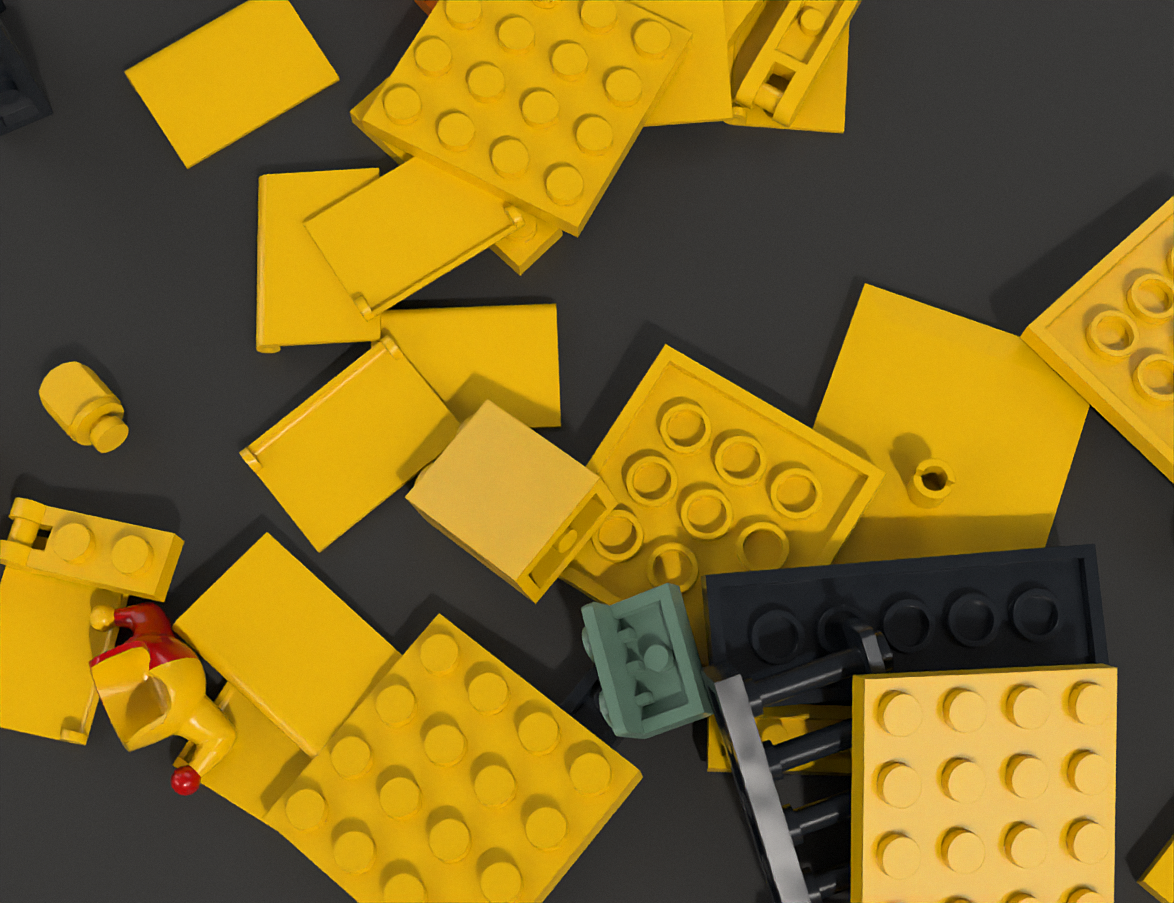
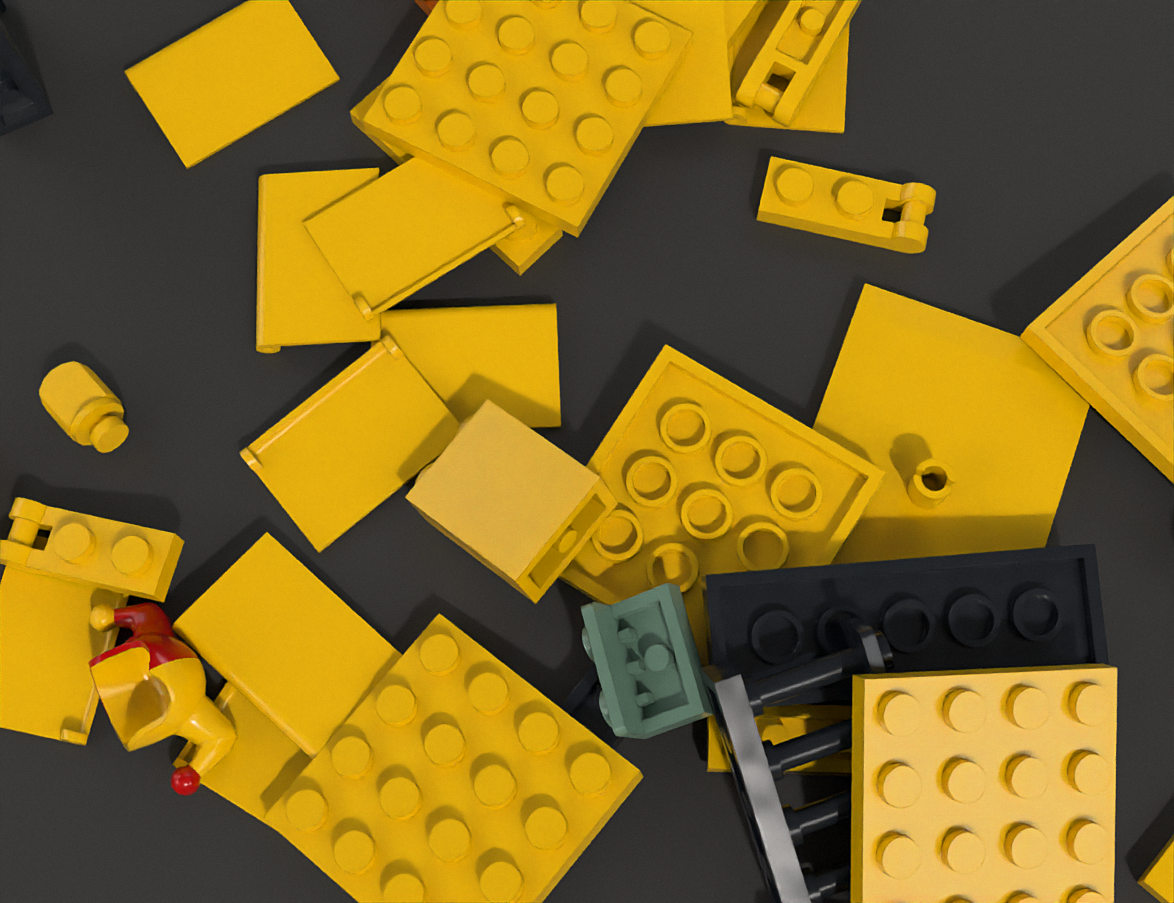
none -> yellow plate [756,156,936,254]

